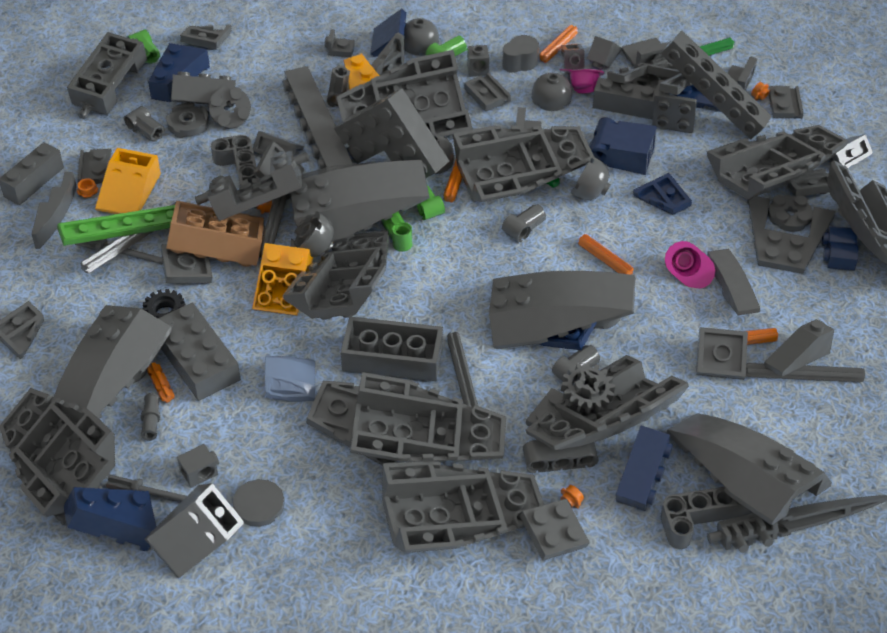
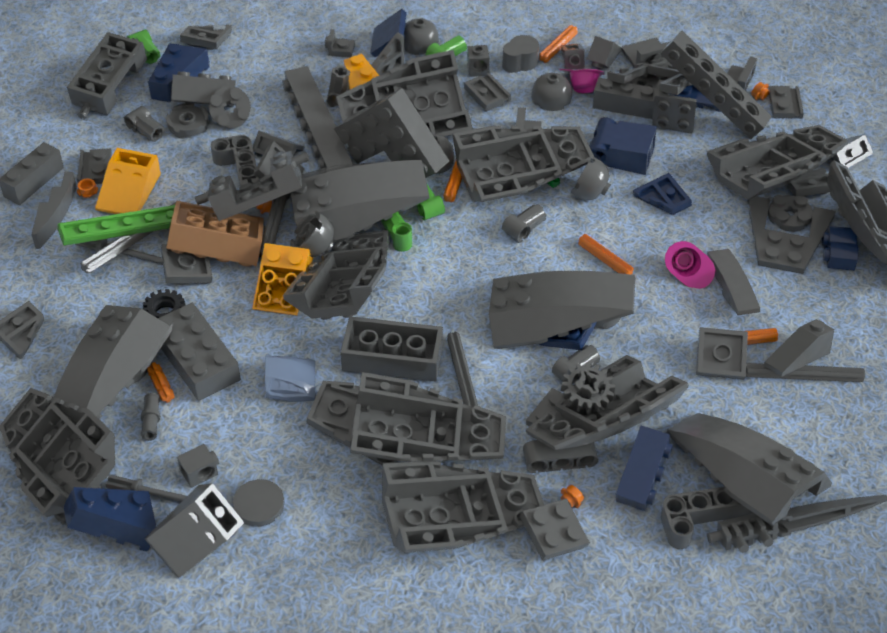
green axle [699,37,735,56] -> none

